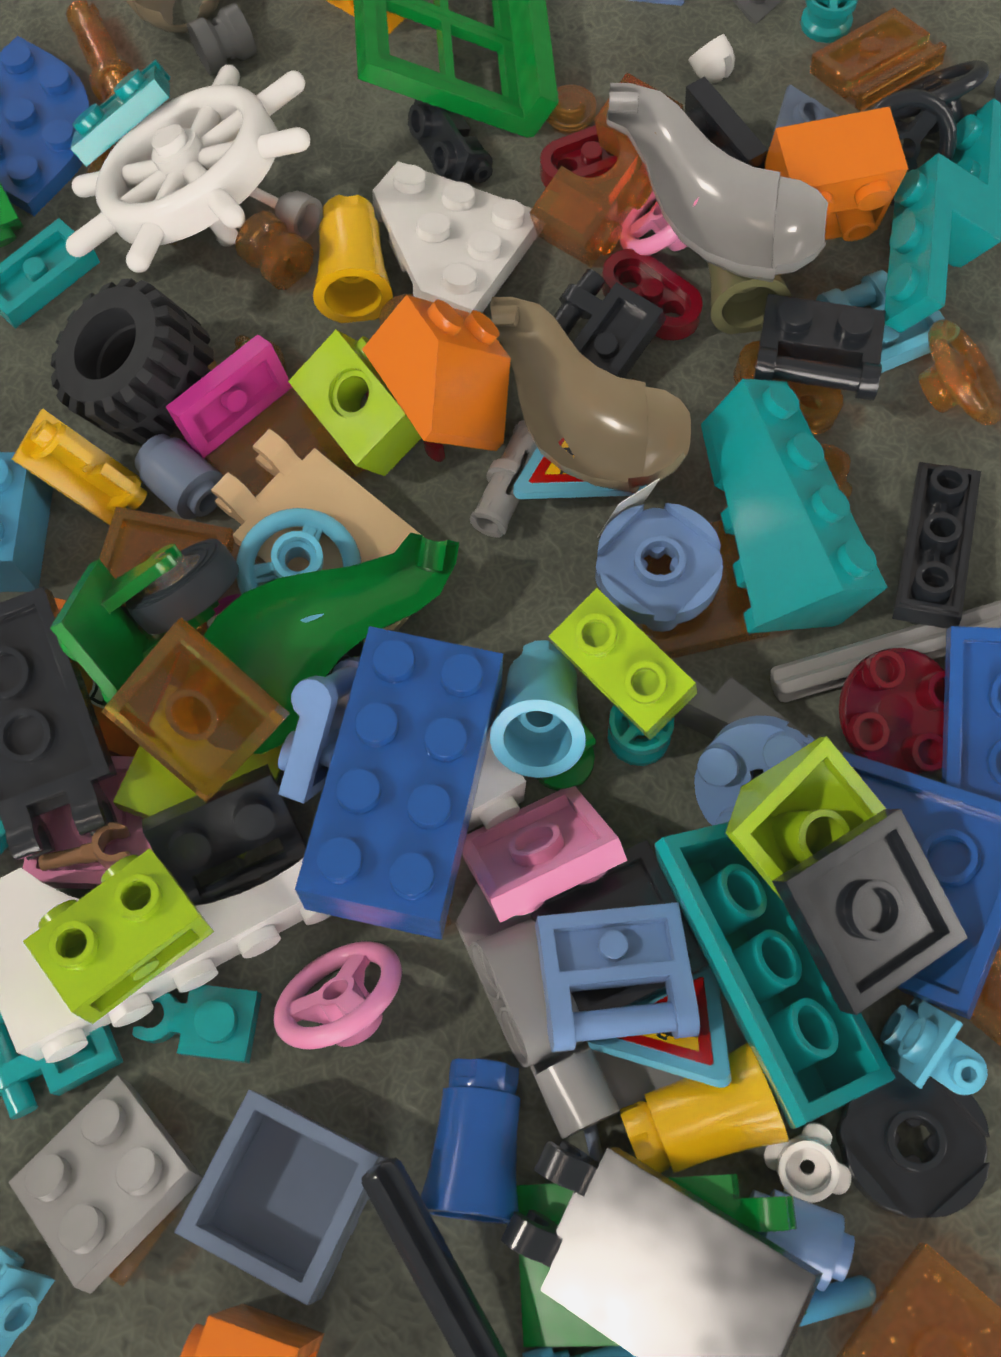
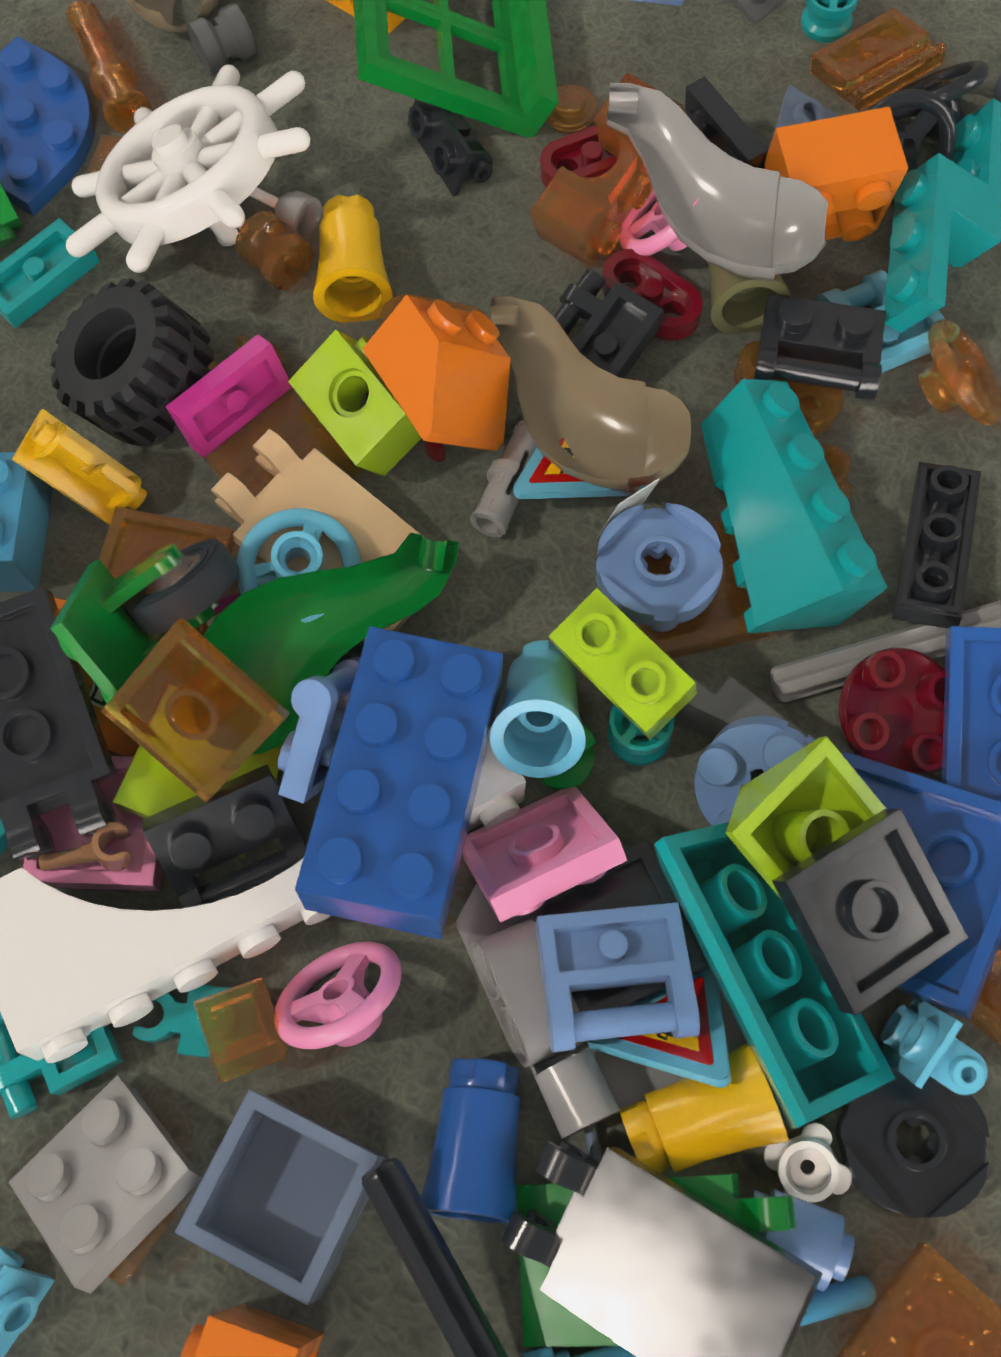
lime brick [23,848,214,1024] -> none
plate [70,59,171,167] -> none
sand blue brick [135,434,223,519] -> none
white plate [373,161,544,313] -> none
white hinge [688,34,735,84] -> none
none -> clear orange slope [193,977,289,1082]

